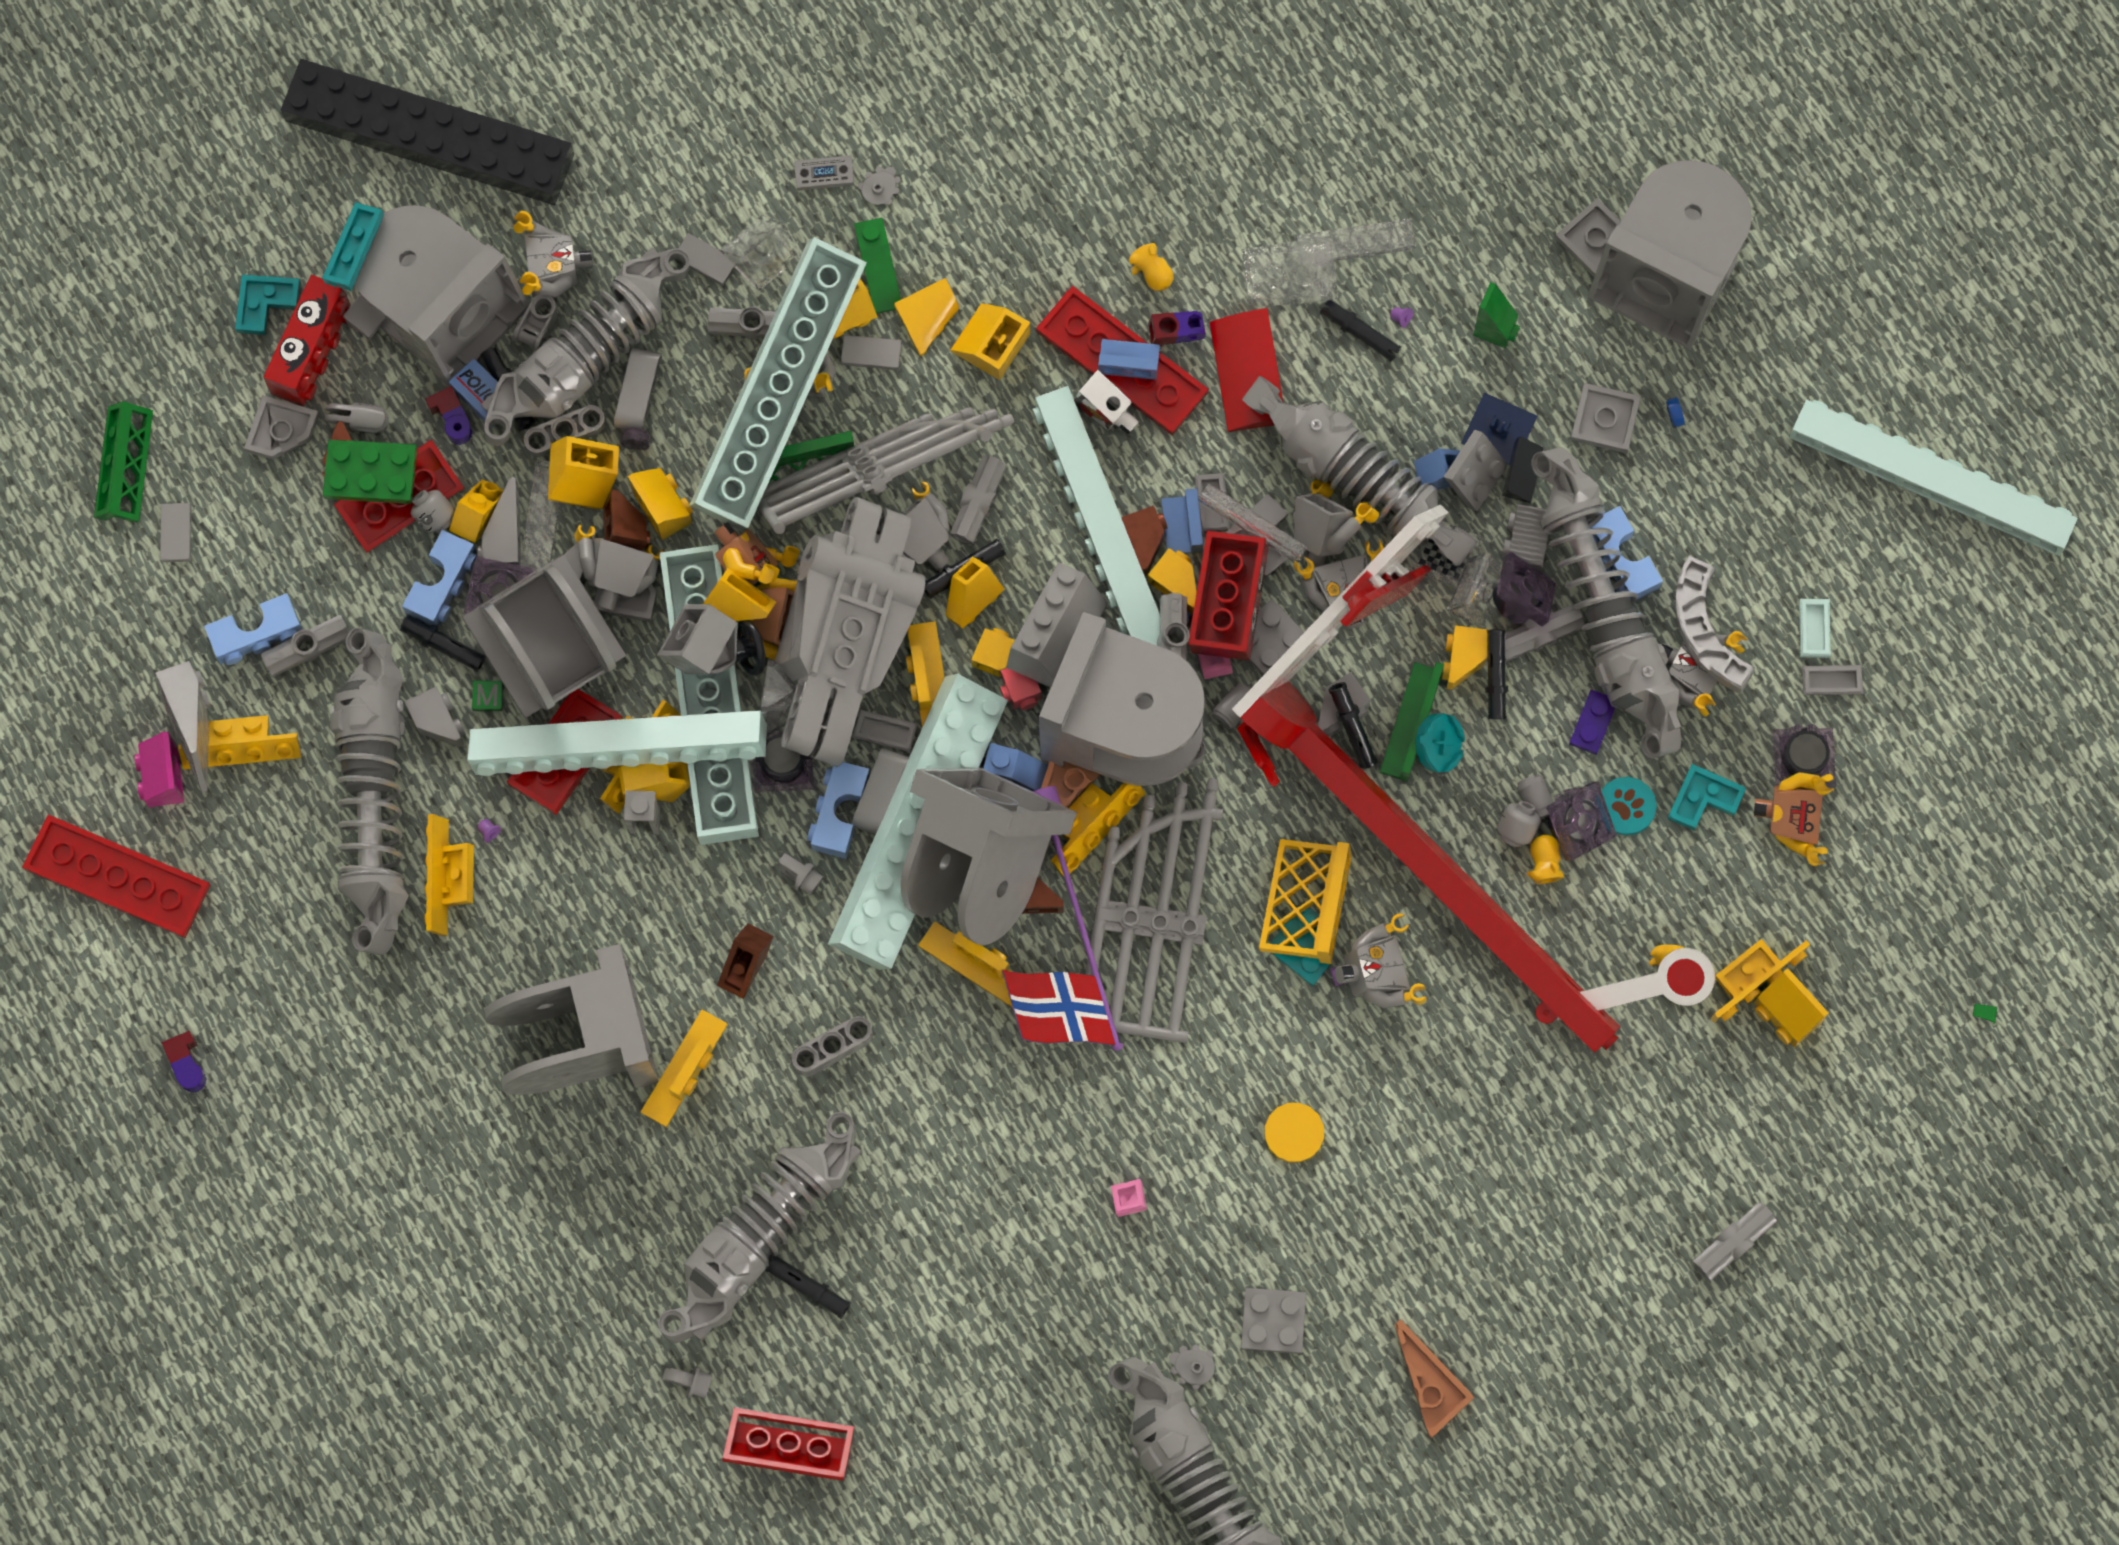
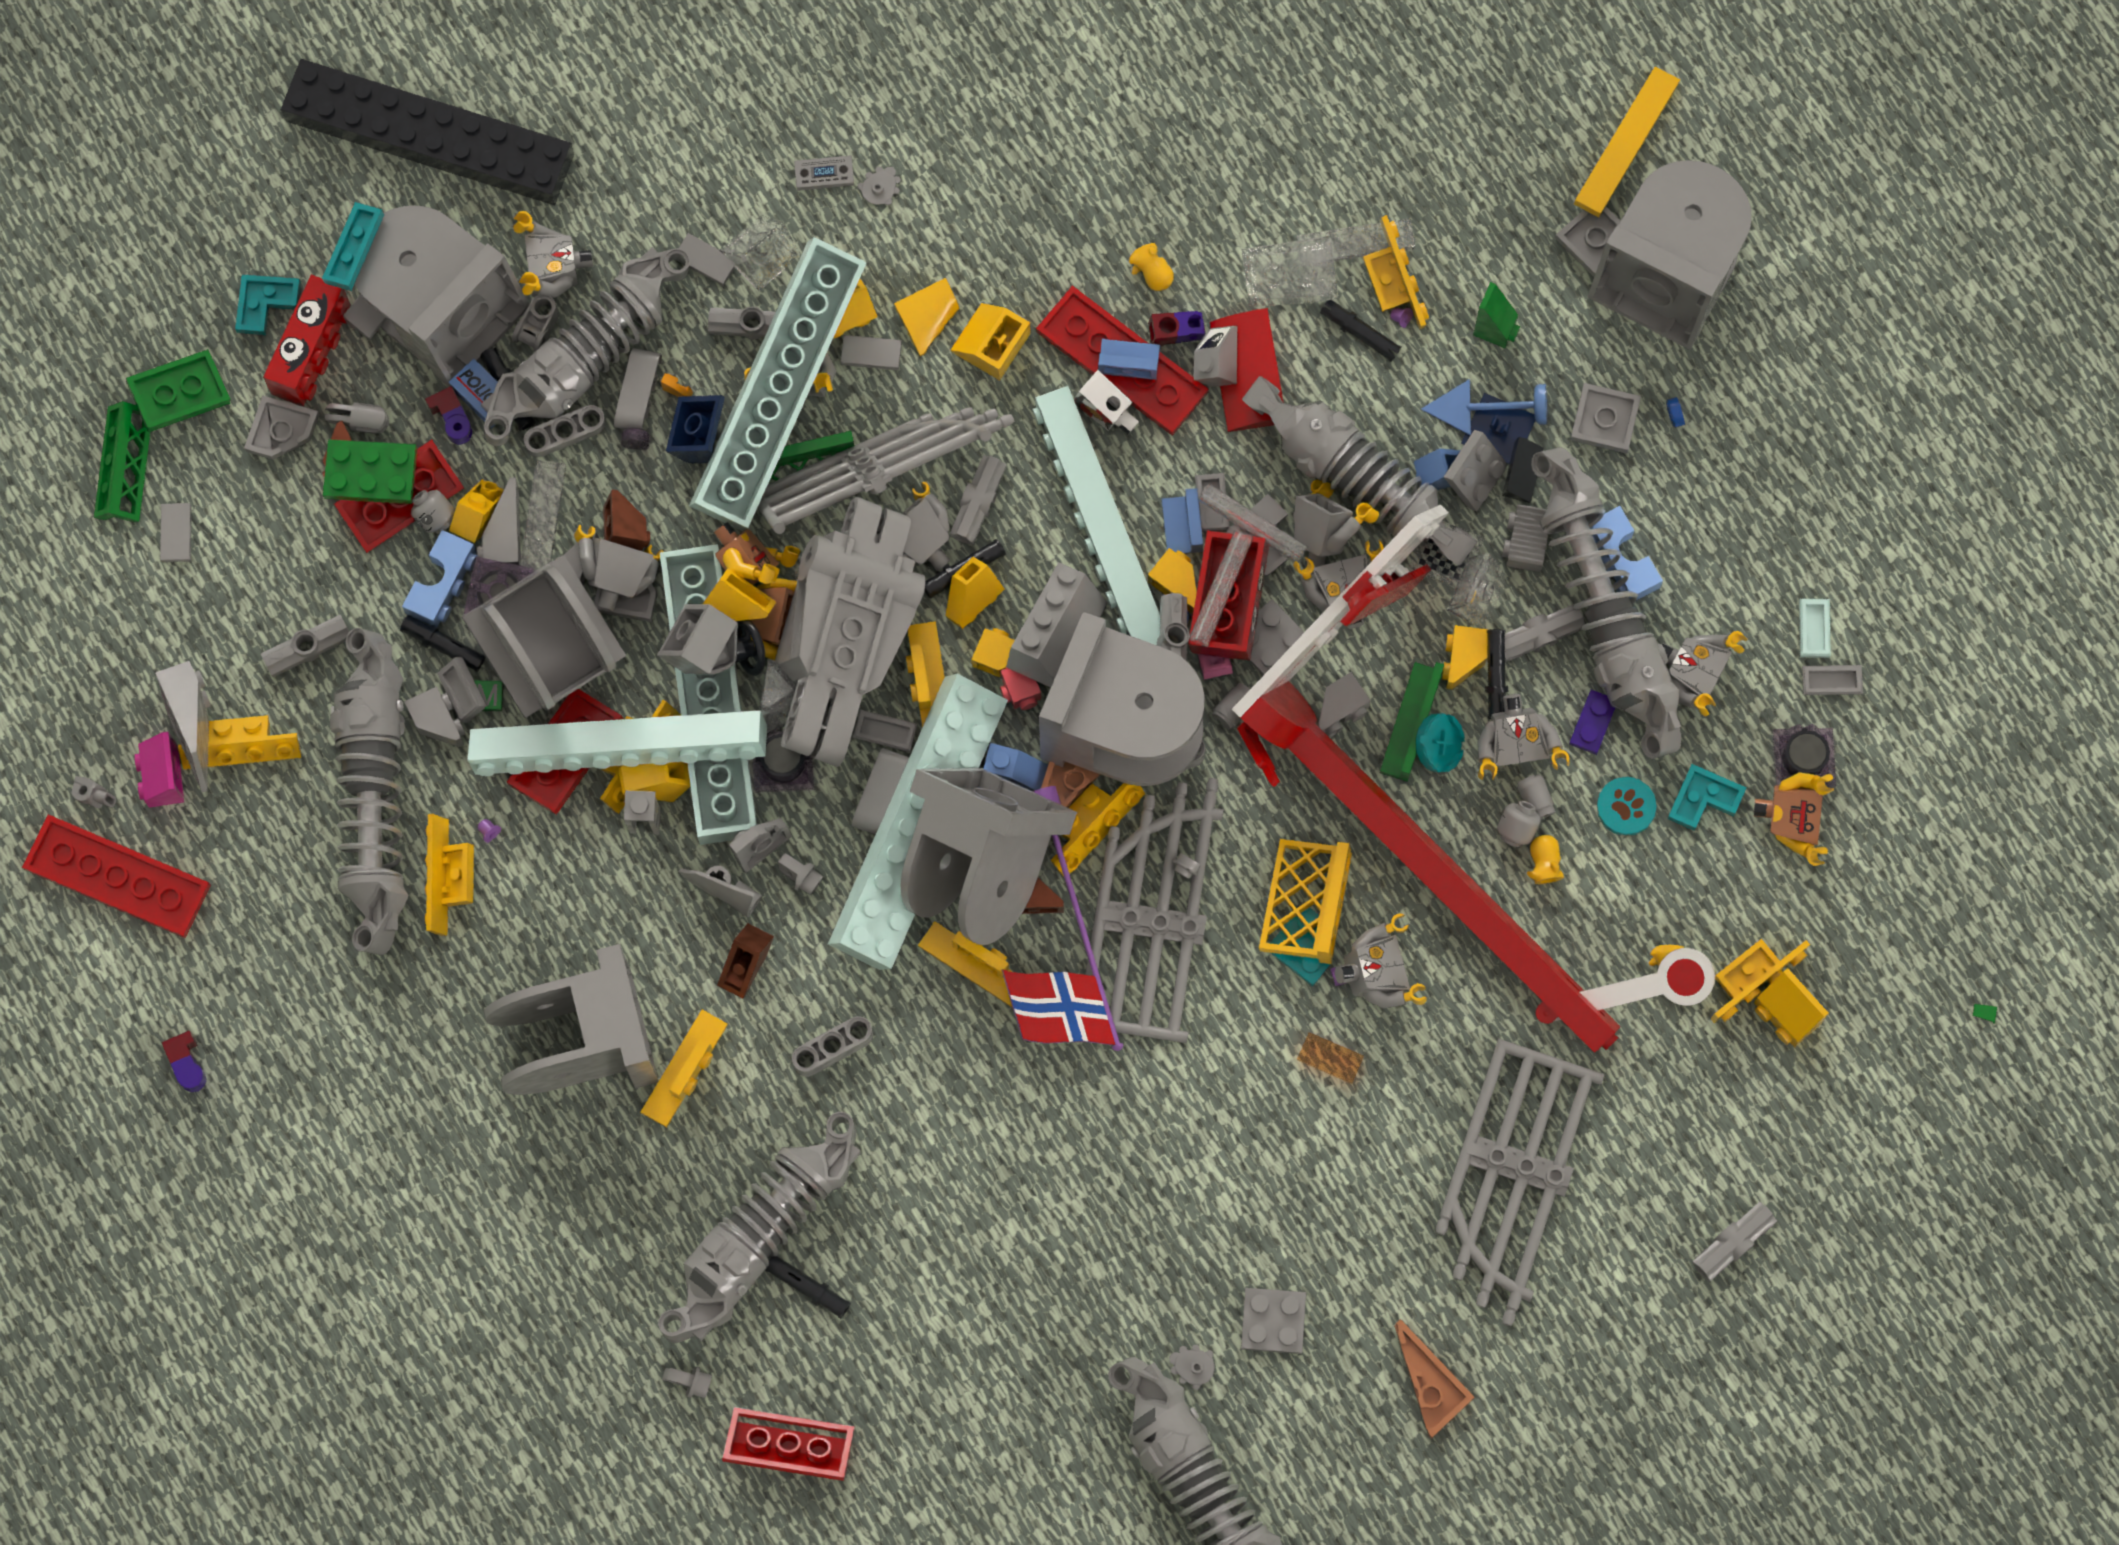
light blue arch [204,593,303,665] -> none
yellow slope [548,436,619,509] -> none
yellow slope [628,468,693,540] -> none
light blue arch [807,762,870,859] -> none
green slope [854,217,901,314] -> none
bright pink tile [1111,1179,1147,1217] -> none
copper slope [1121,505,1168,576] -> none
yellow tile [1265,1103,1324,1163] -> none
black pin [1328,682,1378,769] -> none
clear purple piece [1492,552,1556,627] -> none
clear purple piece [1546,781,1617,861] -> none
light grey tile [1675,555,1755,695] -> none
light aqua brick [1789,399,2078,556] -> none
none -> light grey piece [71,776,116,808]
none -> green plate [126,349,230,433]
none -> light grey tile [437,657,486,723]
none -> light orange tile [661,373,693,397]
none -> dark blue slope [666,395,725,464]
none -> light grey panel [678,866,762,918]
none -> light grey plate [729,818,792,873]
none -> light grey plate [1172,853,1201,879]
none -> clear piece [1189,530,1253,647]
none -> light grey slope [1194,326,1237,386]
none -> clear orange tile [1297,1032,1364,1084]
none -> yellow bracket [1363,215,1429,329]
none -> medium blue piece [1421,379,1547,436]
none -> light grey piece [1436,1038,1605,1326]
none -> light grey torso [1478,694,1570,780]
none -> yellow tile [1574,66,1680,218]

